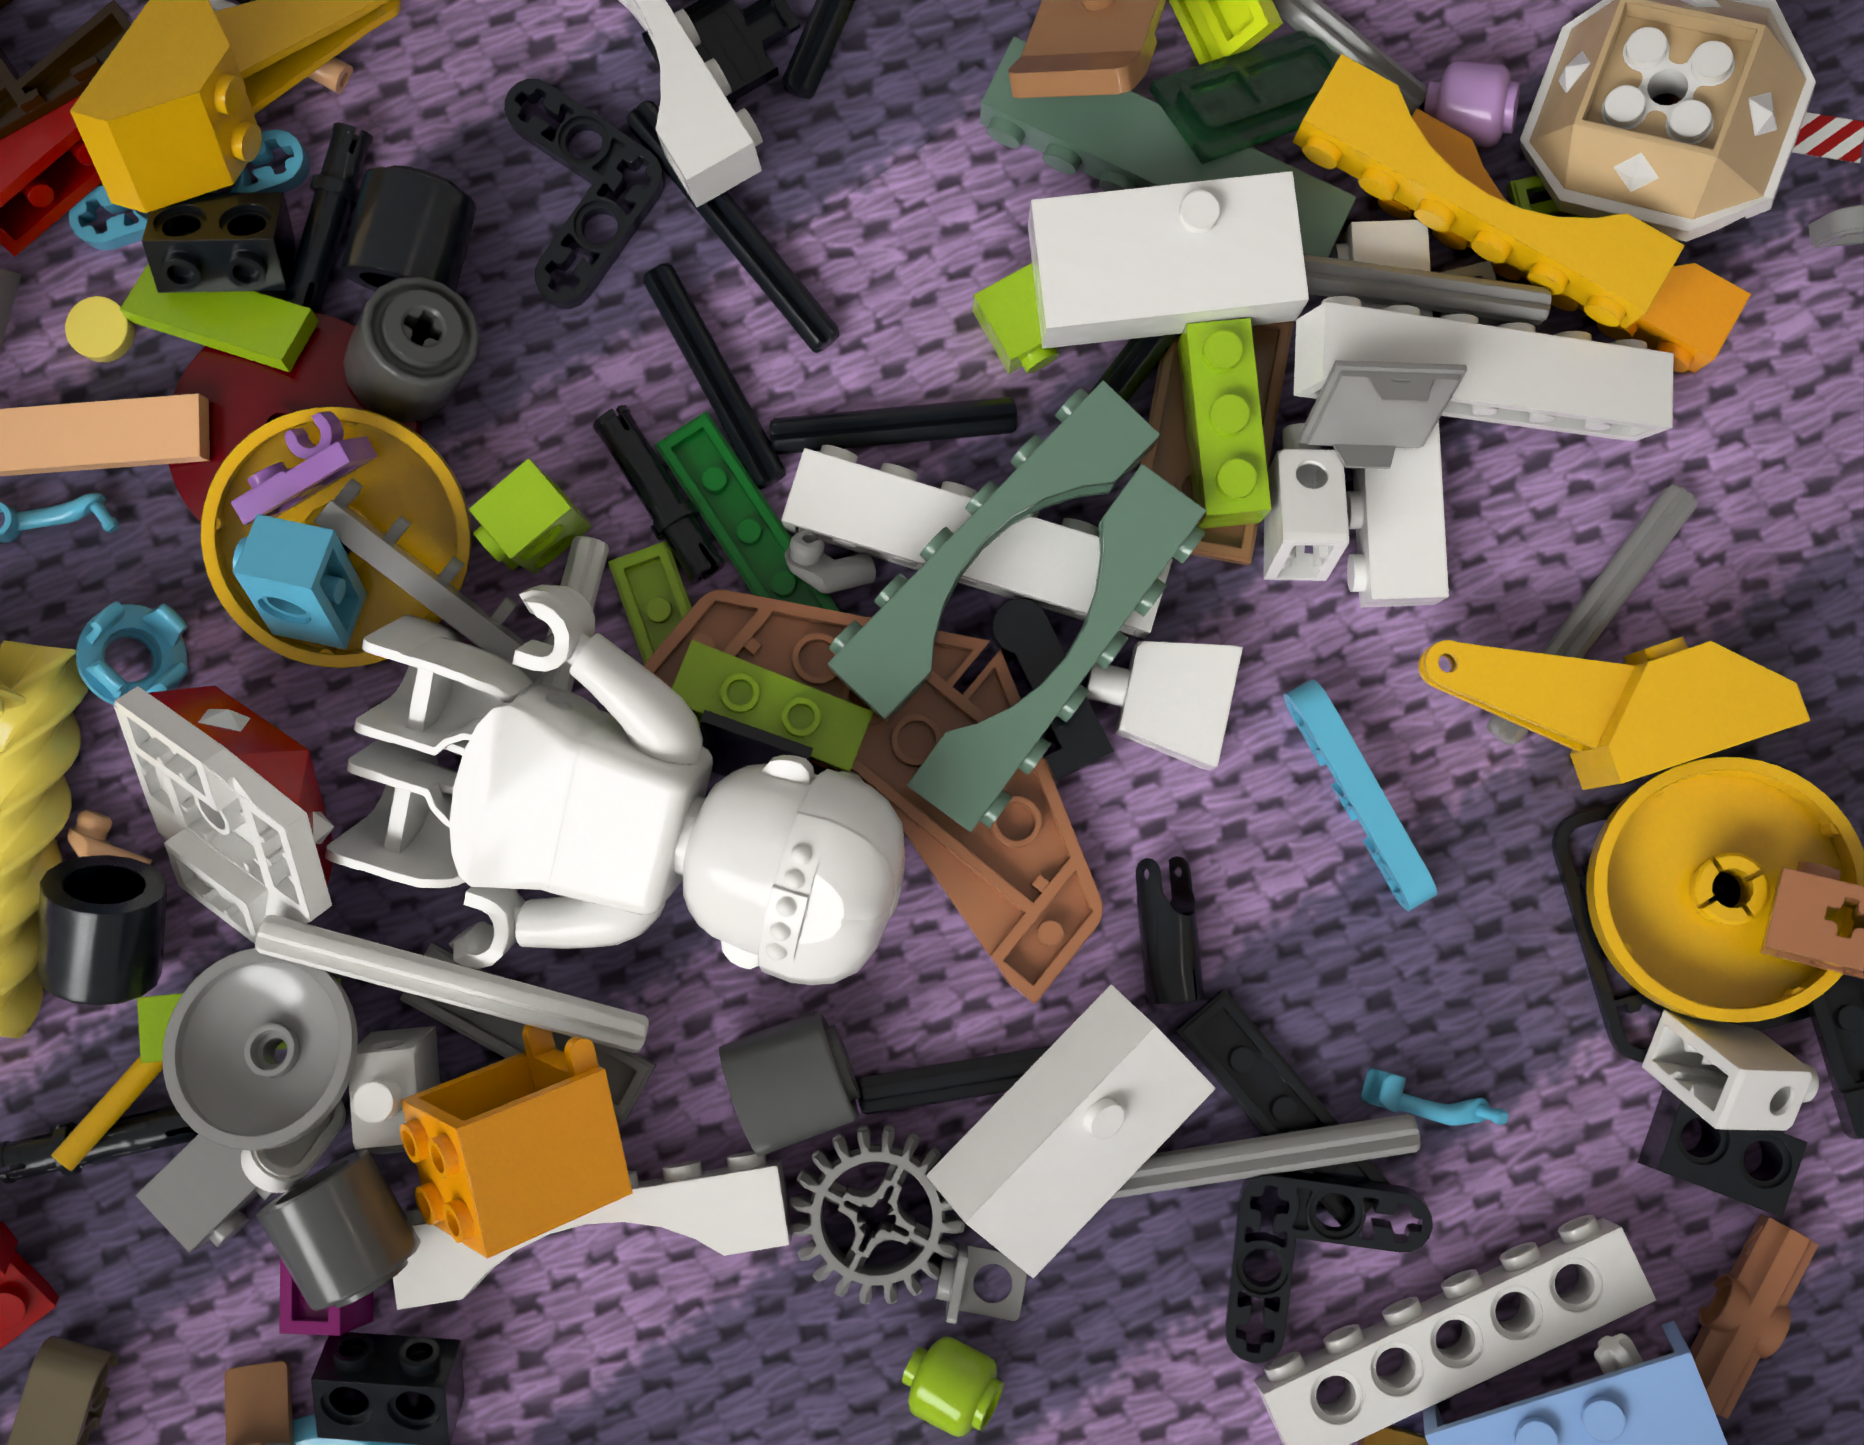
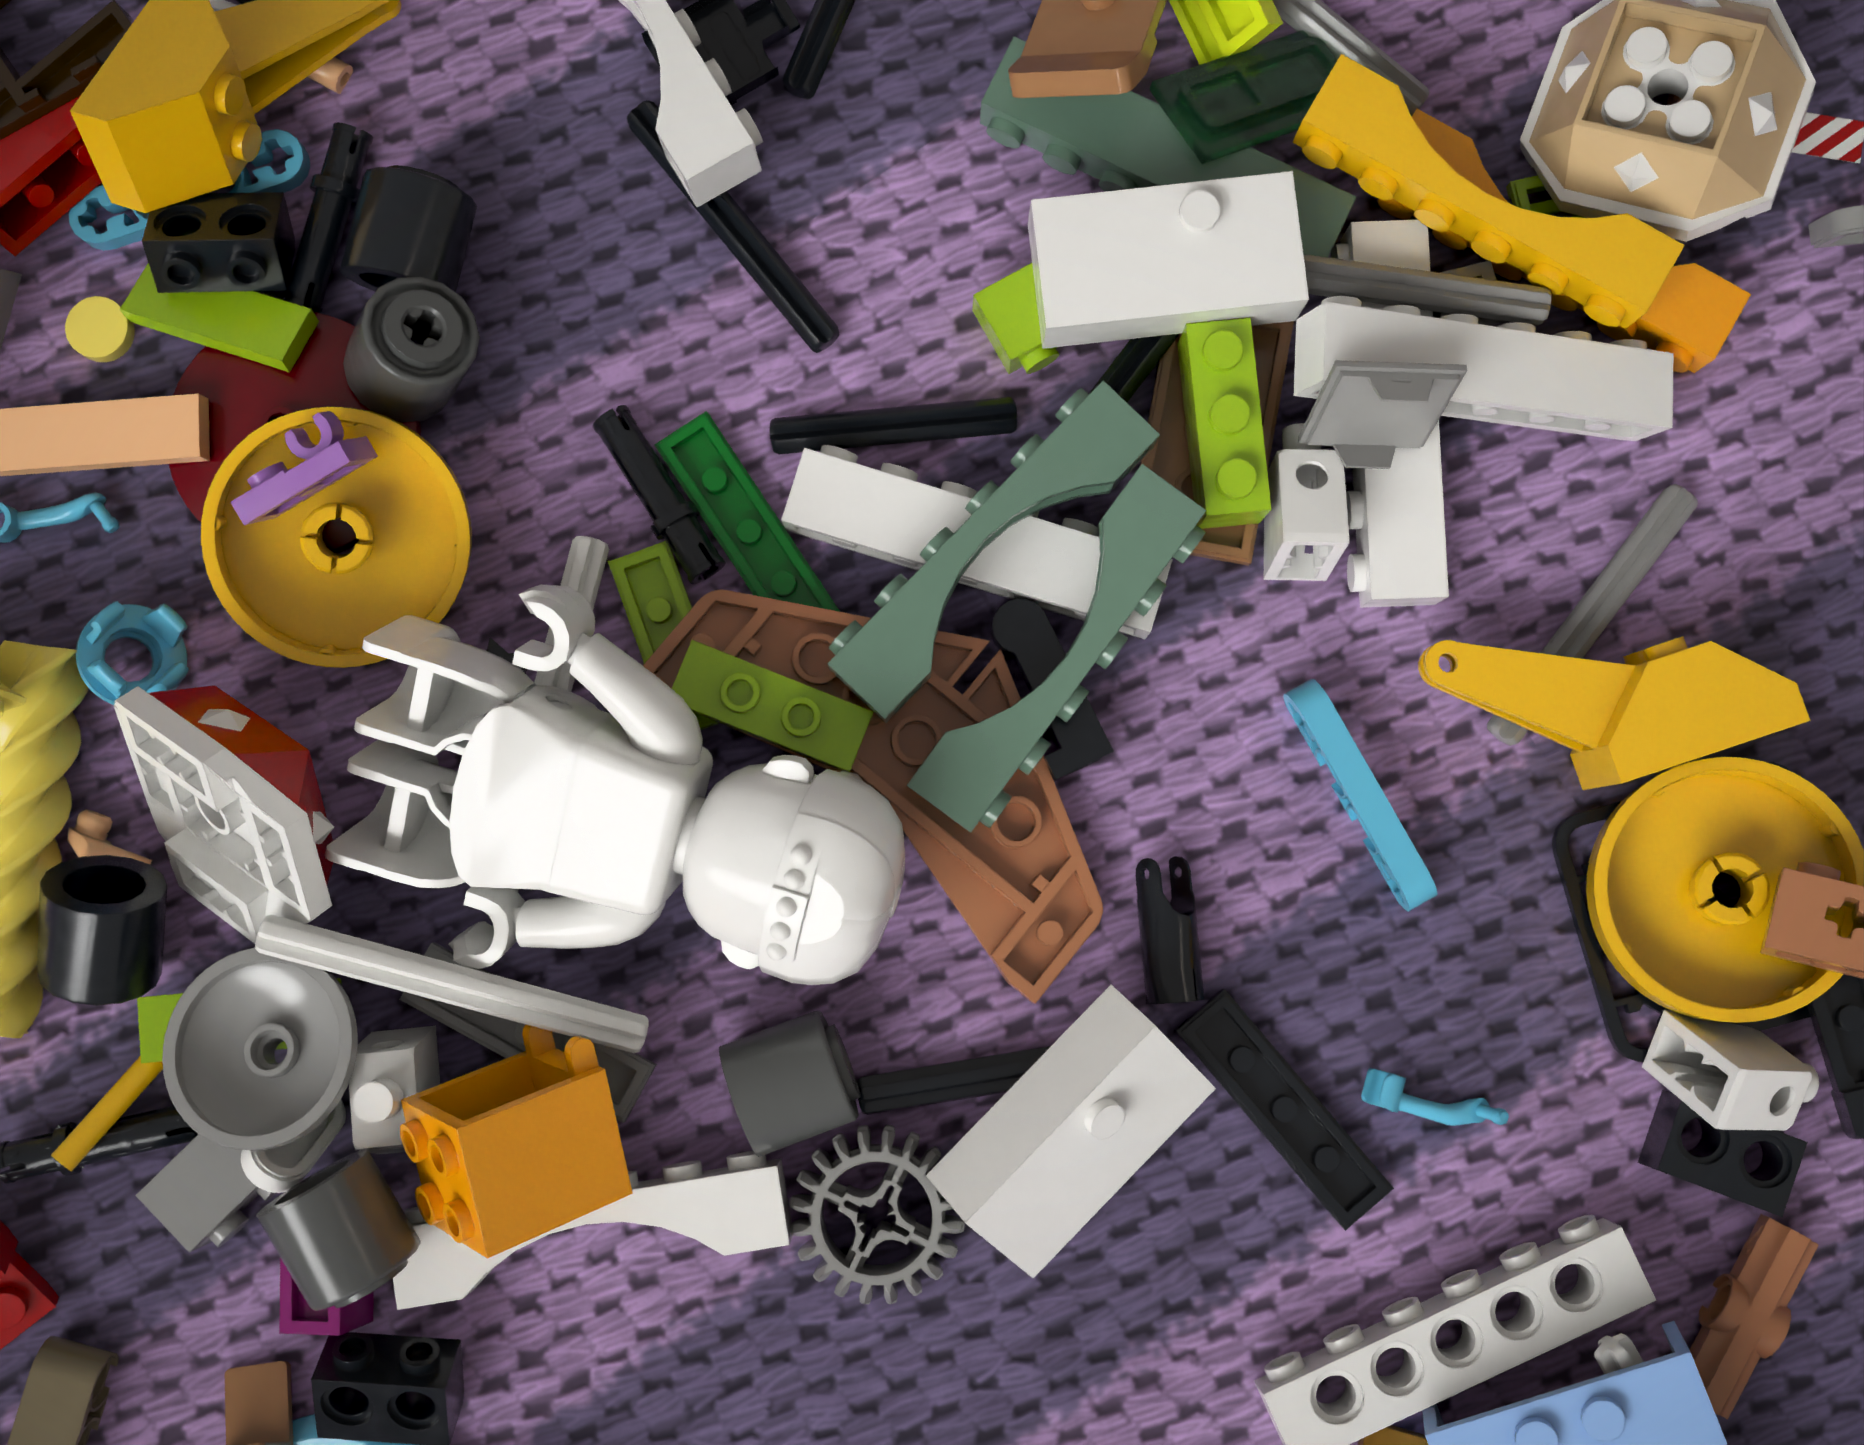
medium azure brick [233,514,368,650] -> none
light grey hinge [314,478,554,682] -> none
lime brick [468,458,593,575] -> none
black beam [504,79,665,309] -> none
black axle [643,263,786,489] -> none
black piece [700,710,815,777] -> none
light grey arm [785,531,876,594] -> none
lime head [902,1336,1004,1437] -> none
light grey bracket [935,1243,1027,1324] -> none
white torso [1086,641,1243,770] -> none
light grey axle [1110,1114,1421,1199] -> none
black beam [1225,1171,1433,1363] -> none
lavender head [1424,60,1521,148] -> none

